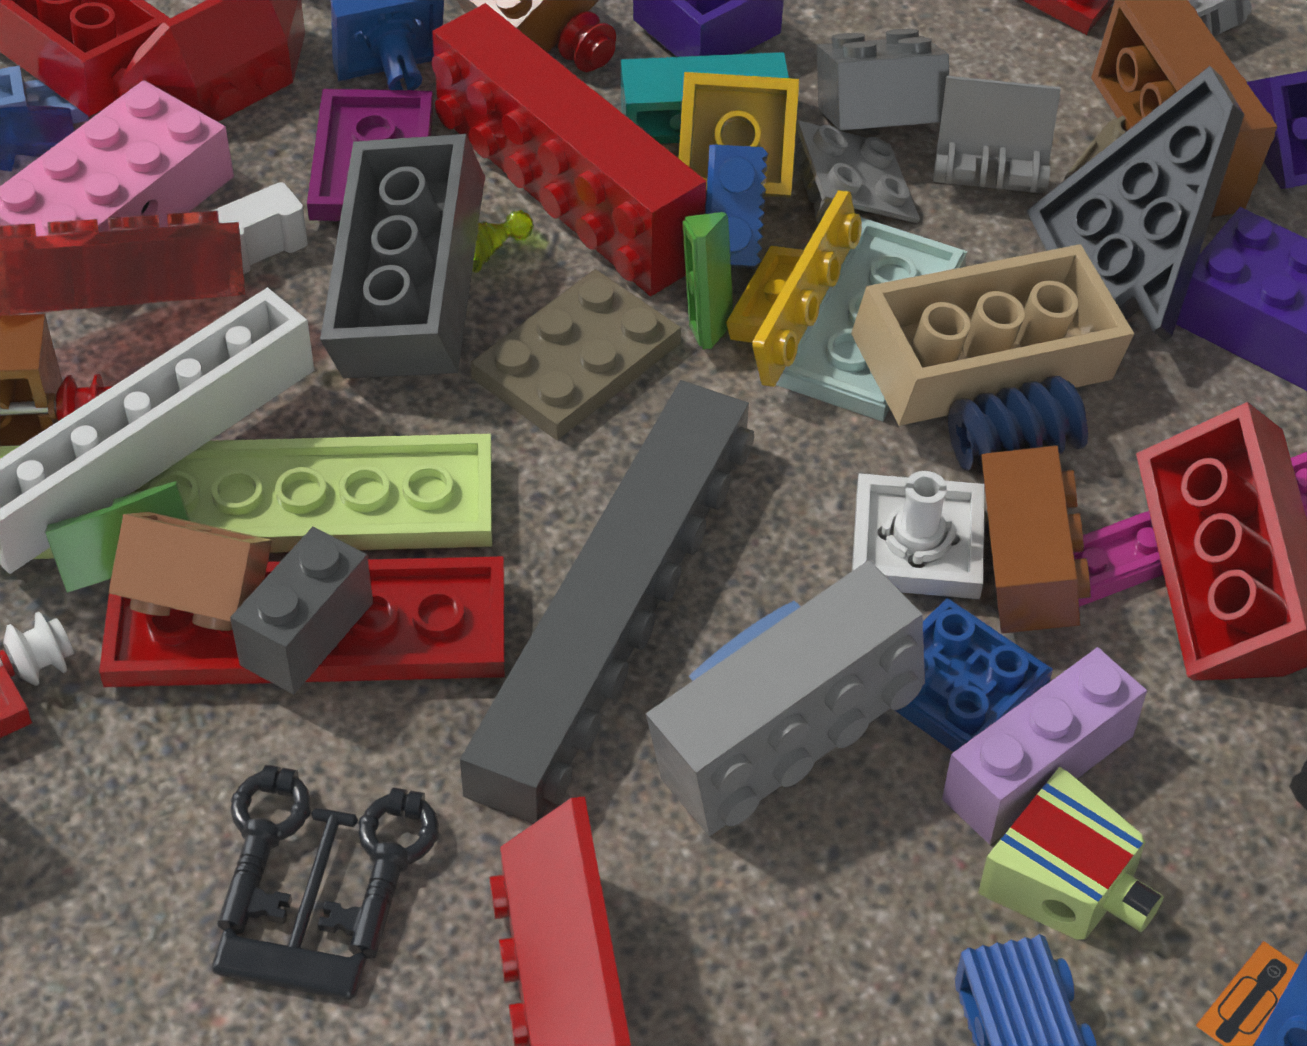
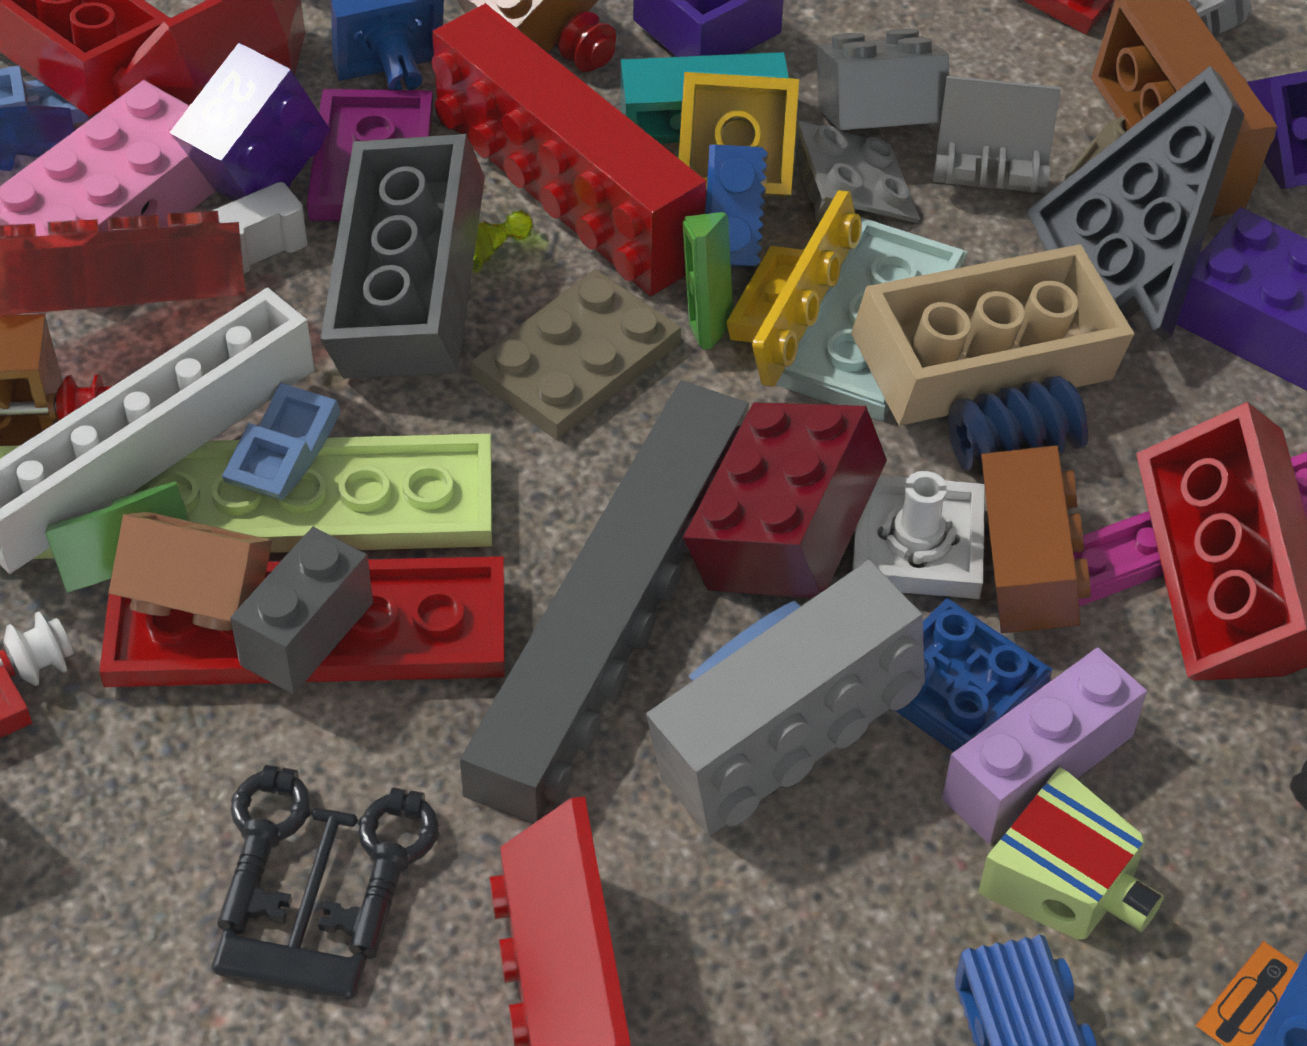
none -> dark purple brick [170,43,331,201]
none -> medium blue slope [222,383,341,500]
none -> dark red brick [683,402,887,598]

